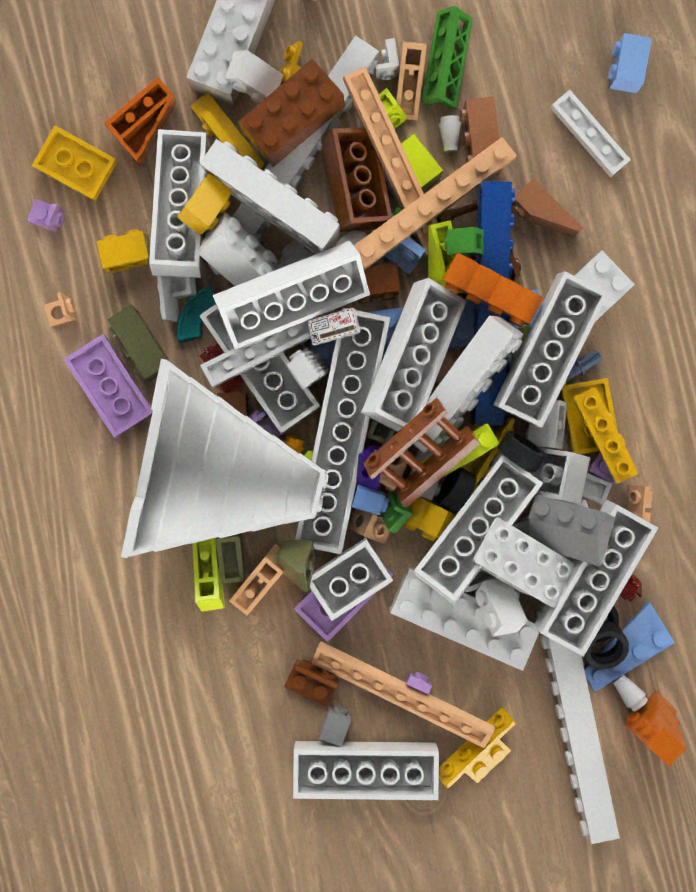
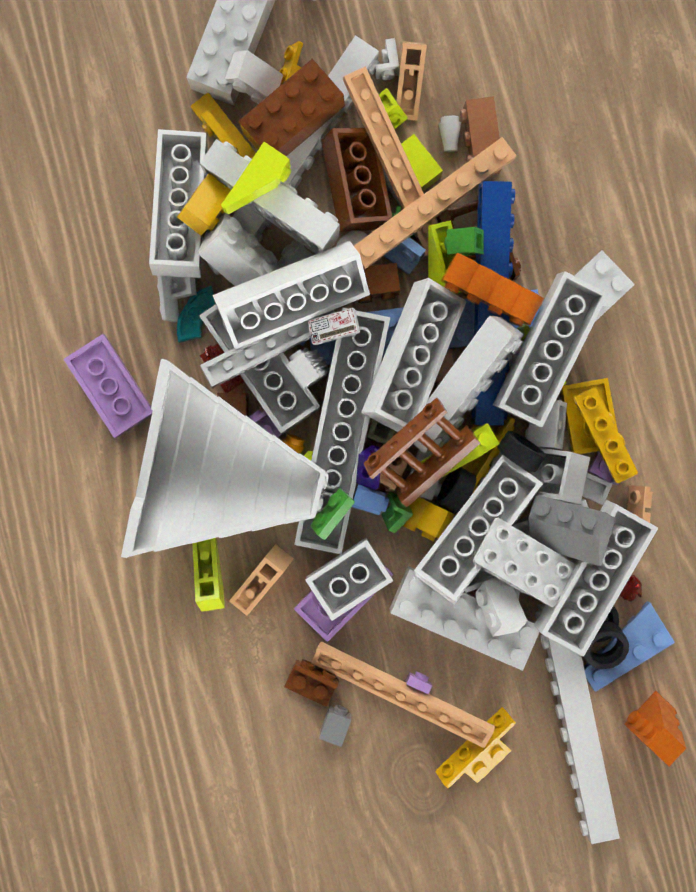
lavender bracket [27,199,64,232] -> none
yellow plate [32,125,118,202] -> none
light nougat bracket [44,292,76,327] -> none
yellow brick [96,229,150,274] -> none
orange wedge [104,77,176,167] -> none
olive brick [107,304,170,381] -> none
olive slope [216,533,245,584] -> none
olive slope [277,539,317,591] -> none
white brick [293,741,439,800] -> none
light nougat bracket [348,508,390,544] -> none
bright green fence [421,6,473,110] -> none
nougat slope [511,178,583,237] -> none
white plate [550,90,631,178] -> none
sand blue axle [566,350,602,382] -> none
light blue brick [608,33,652,93] -> none
white cone [612,675,648,711] -> none
none -> neon yellow slope [221,142,292,215]
none -> bright green plate [310,488,355,540]

